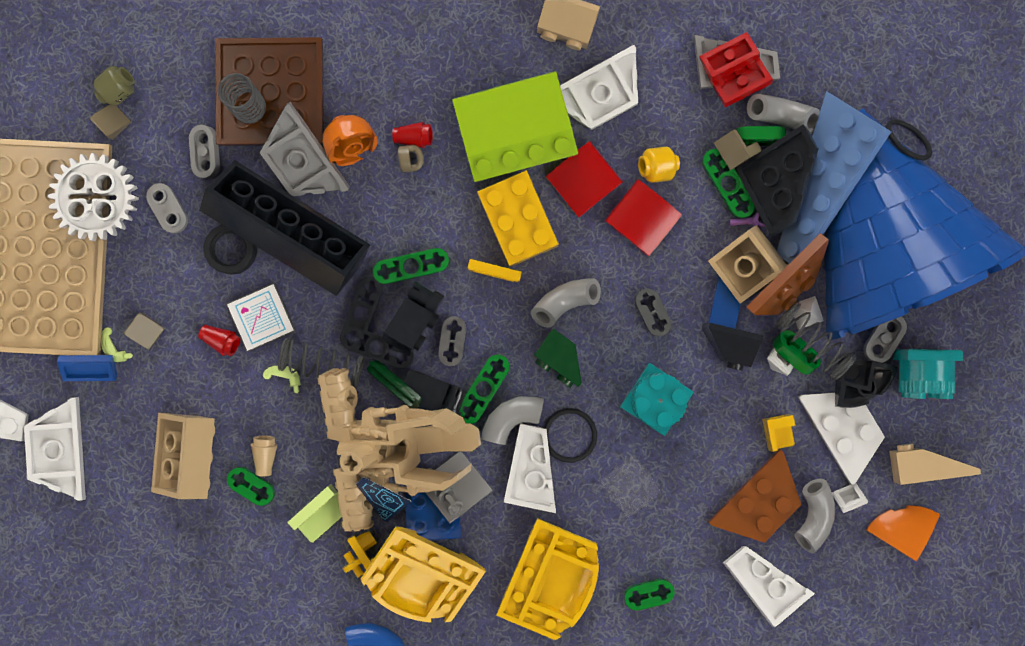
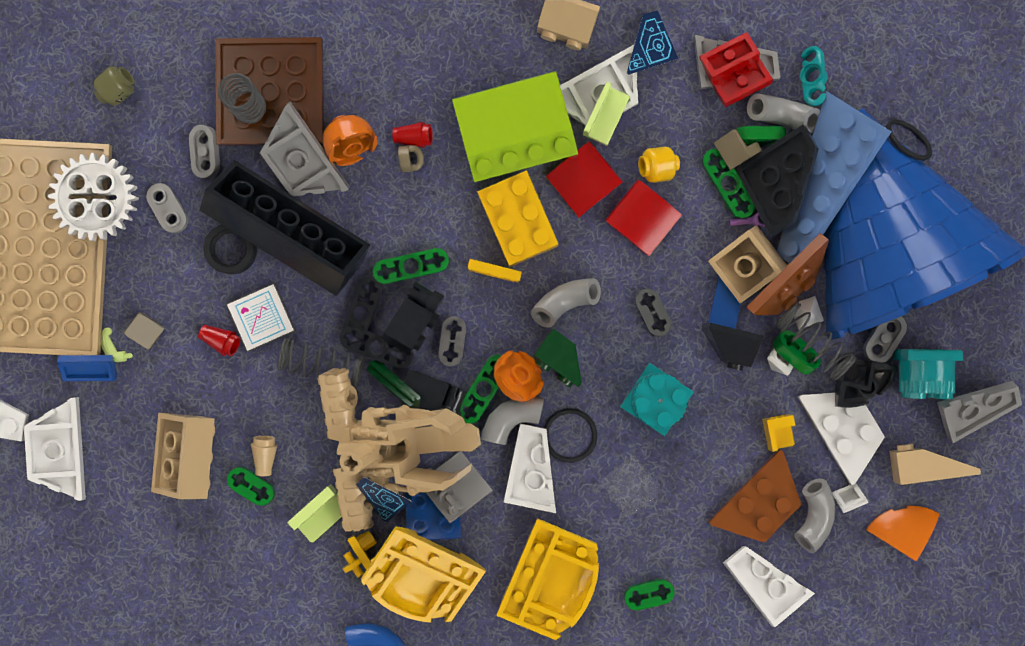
dark tan slope [90,104,131,140] -> none
yellowish green piece [263,366,301,393] -> none
none -> orange tile [494,350,544,402]
none -> yellowish green panel [583,82,630,146]
none -> dark blue sticker [627,10,678,75]
none -> teal piece [800,46,828,107]
none -> light grey wing [937,381,1022,443]

